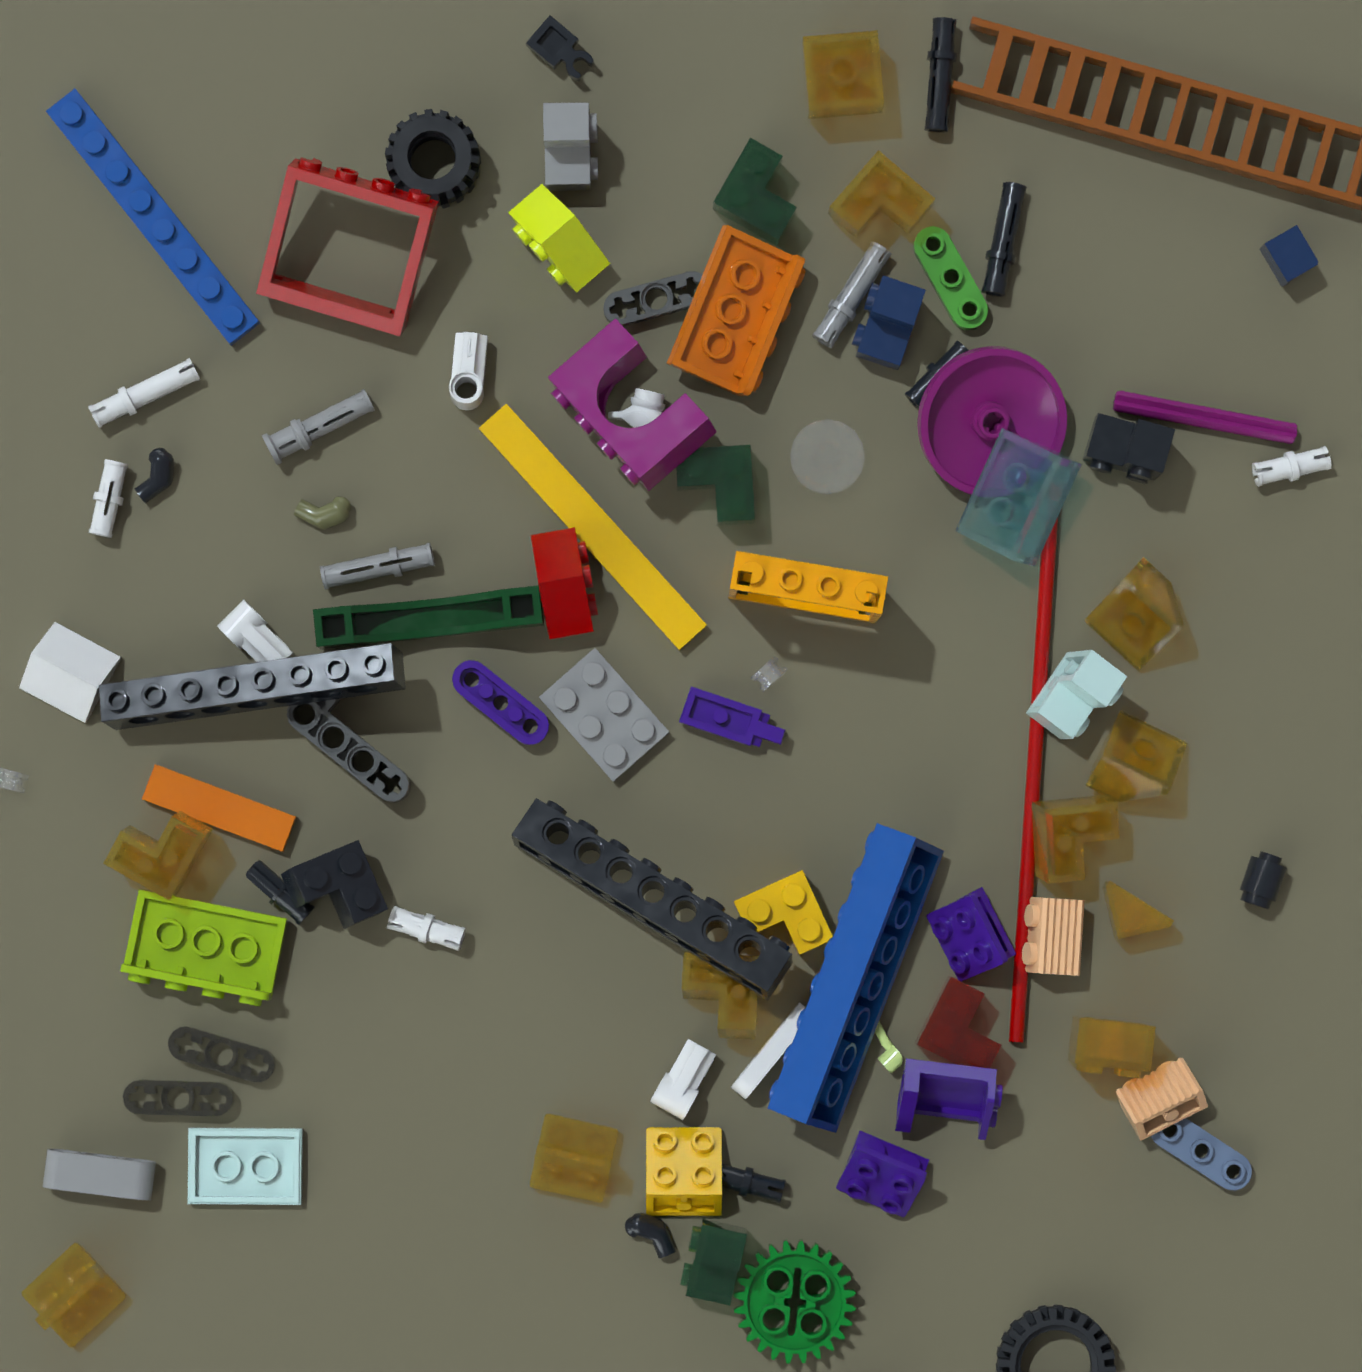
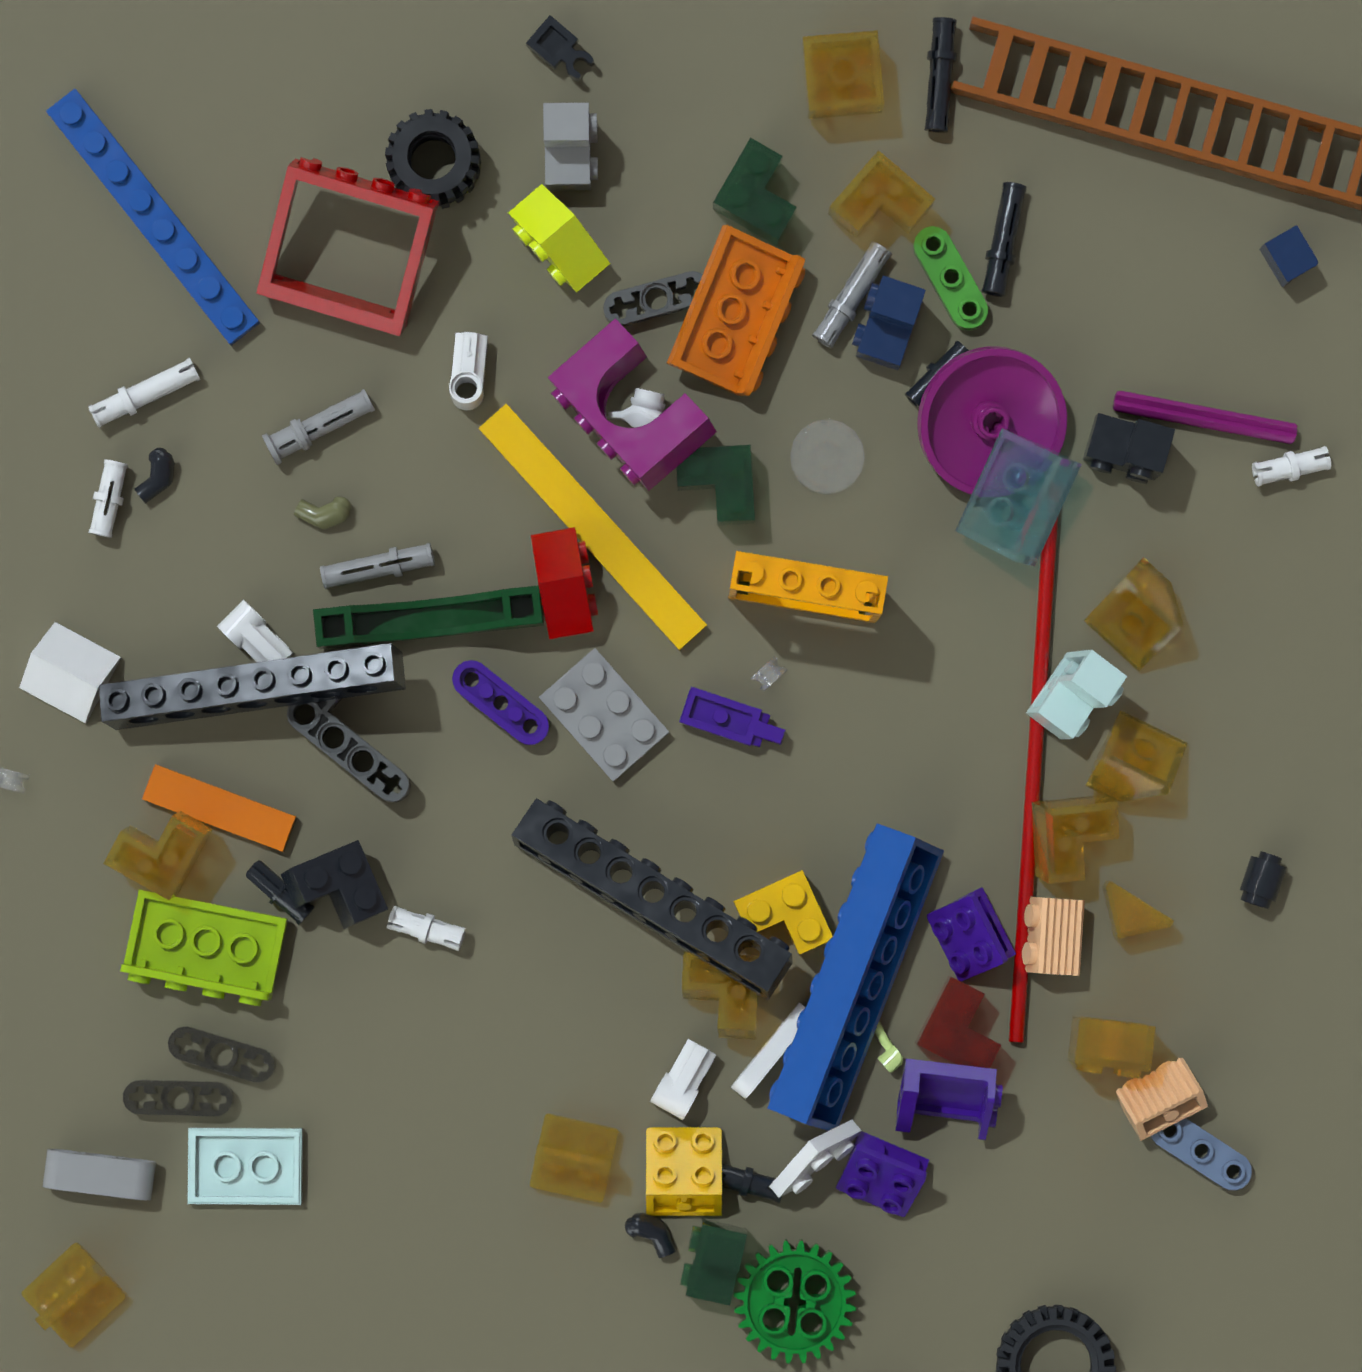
none -> white plate [769,1120,862,1197]

